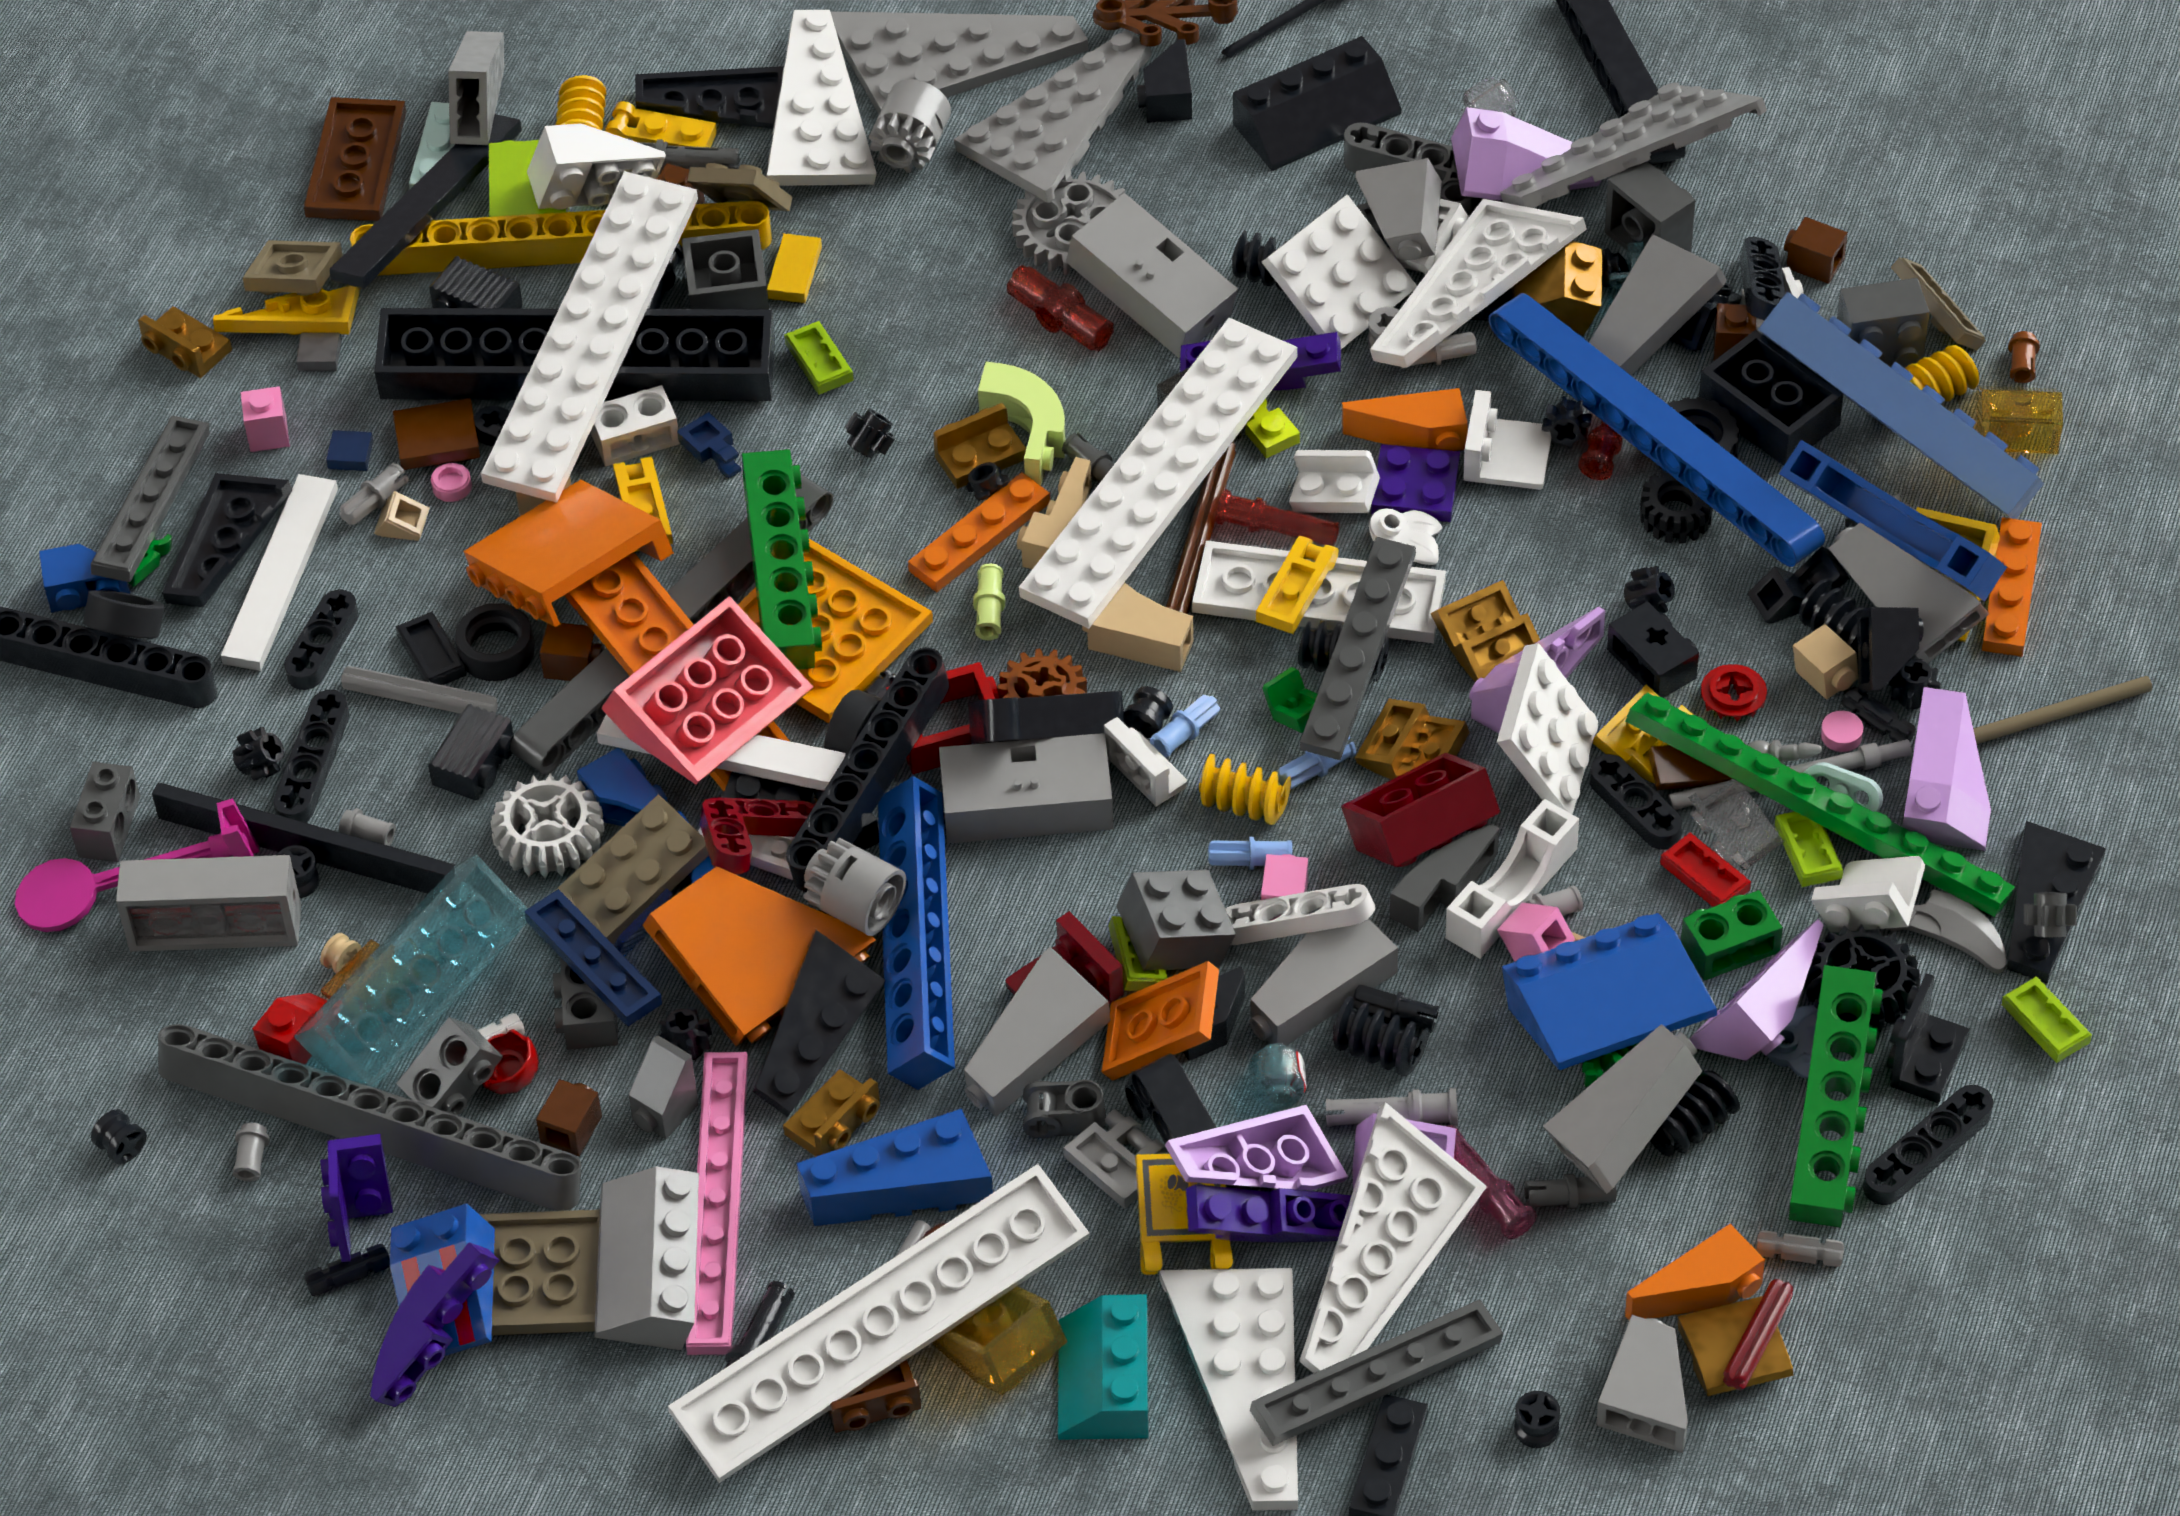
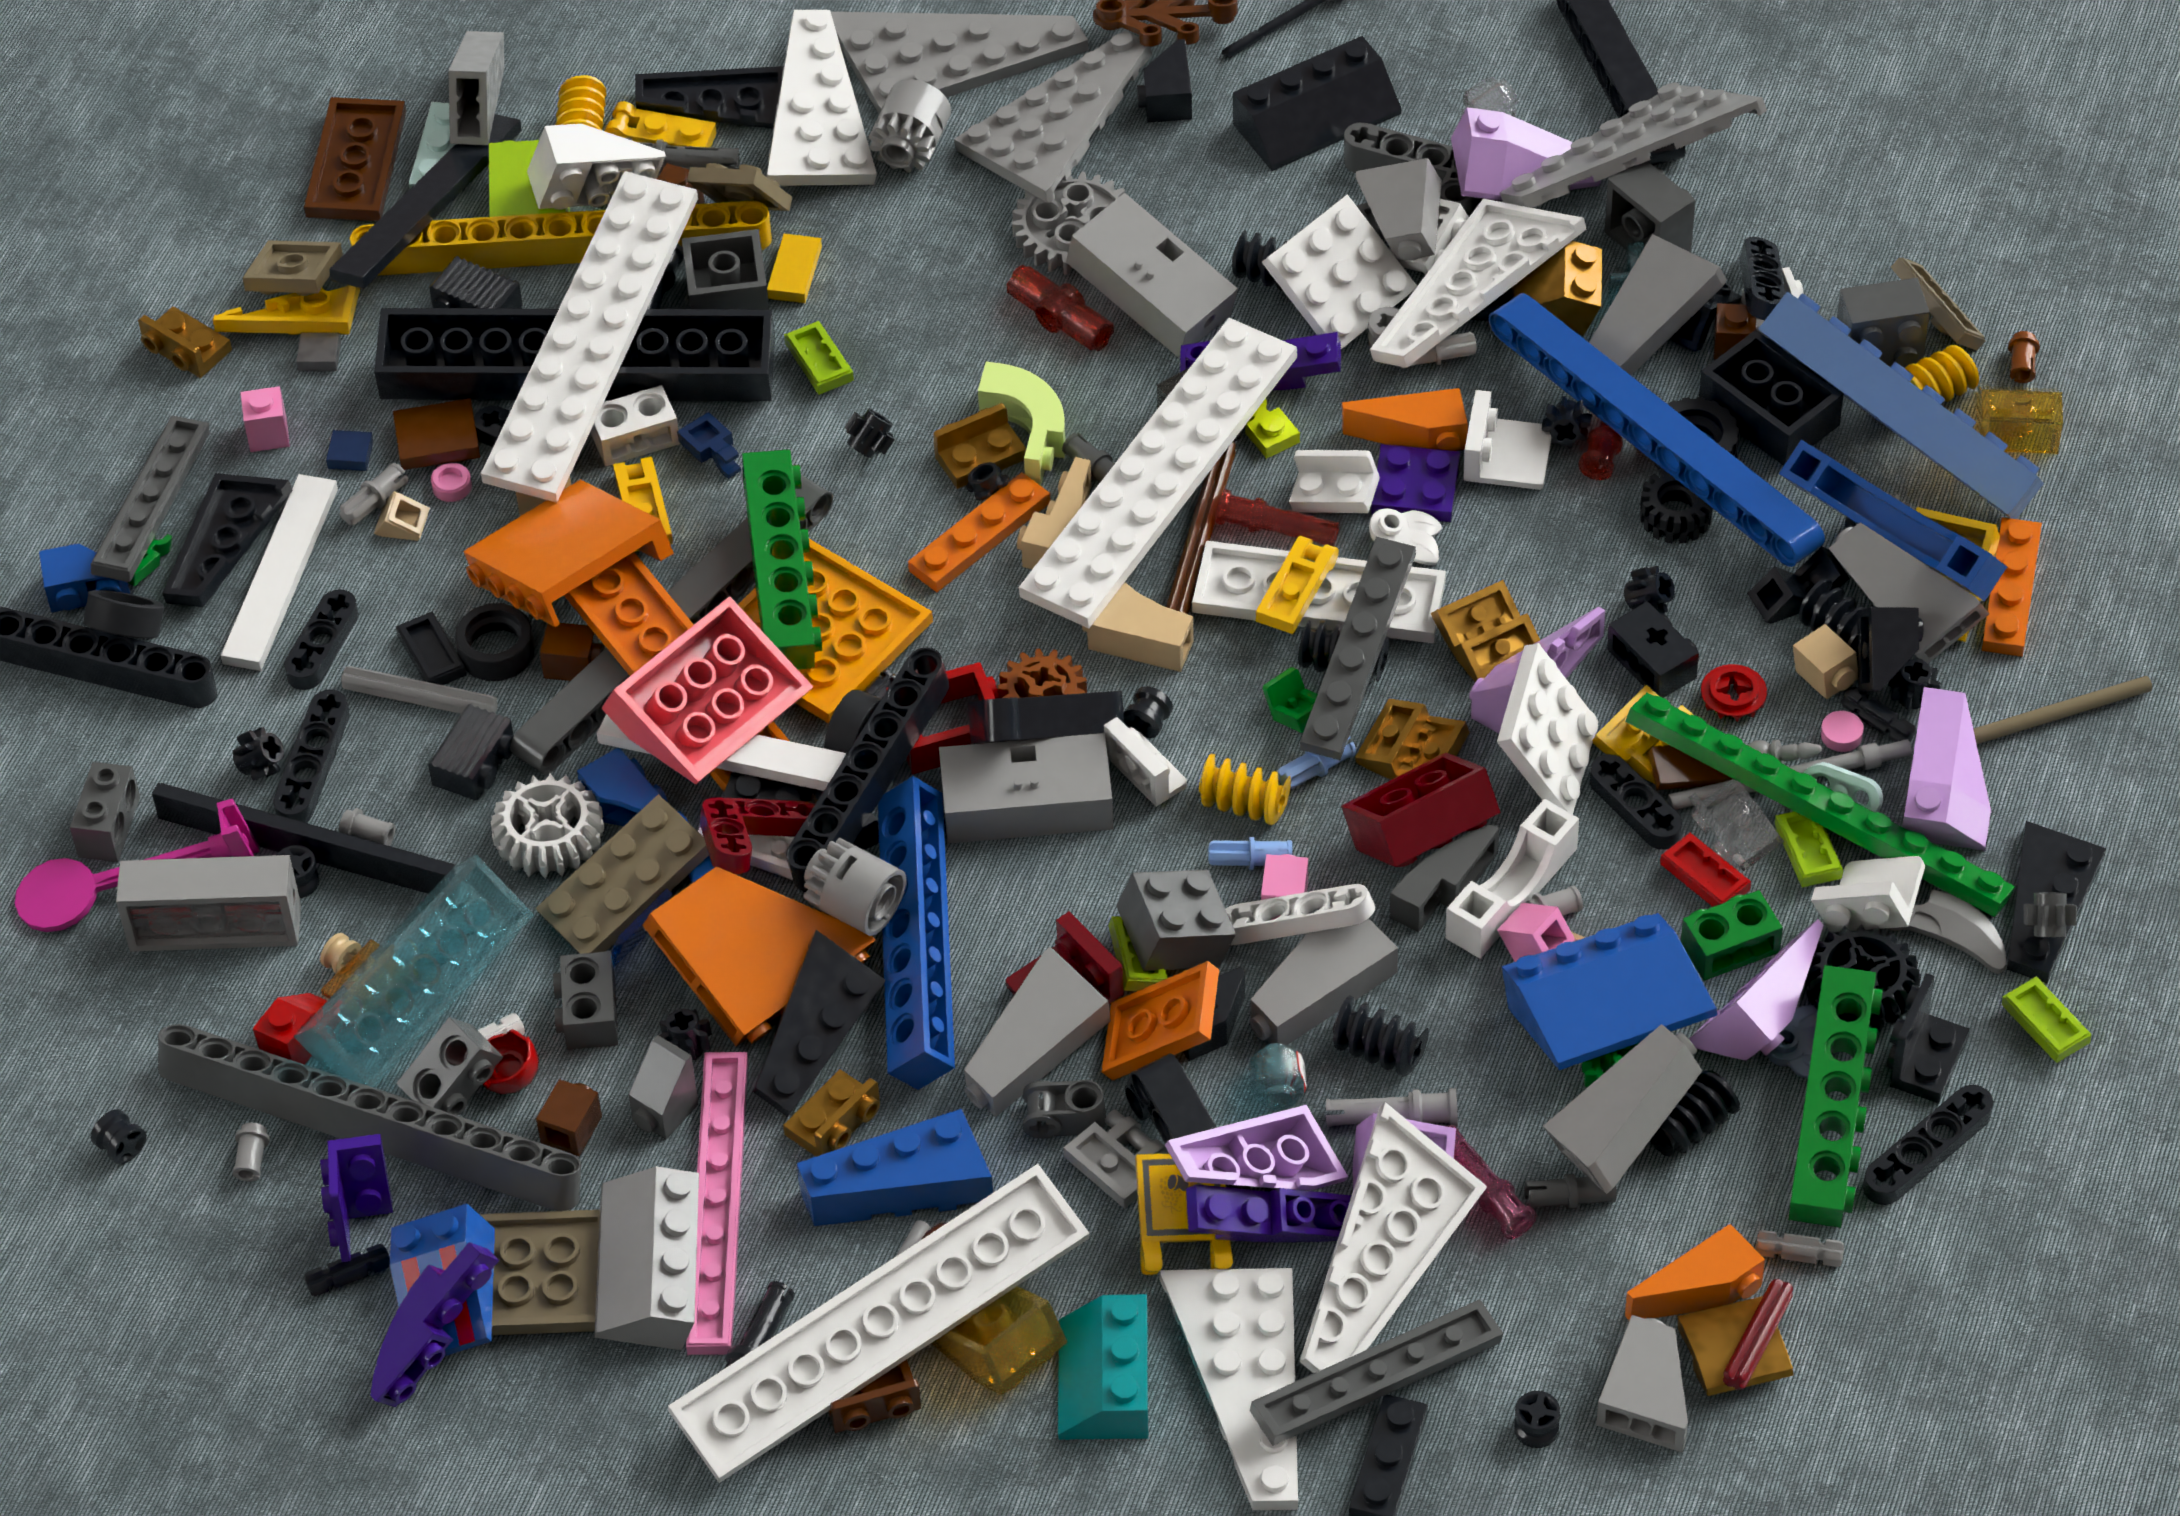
dark blue plate [524,889,662,1027] -> none
yellowish green pin [973,563,1006,640] -> none
light blue axle [1150,695,1220,757] -> none
black axle [1353,985,1440,1033] -> none
black plate [1602,248,1629,289] -> none
reddish brown brick [1784,217,1848,284] -> none

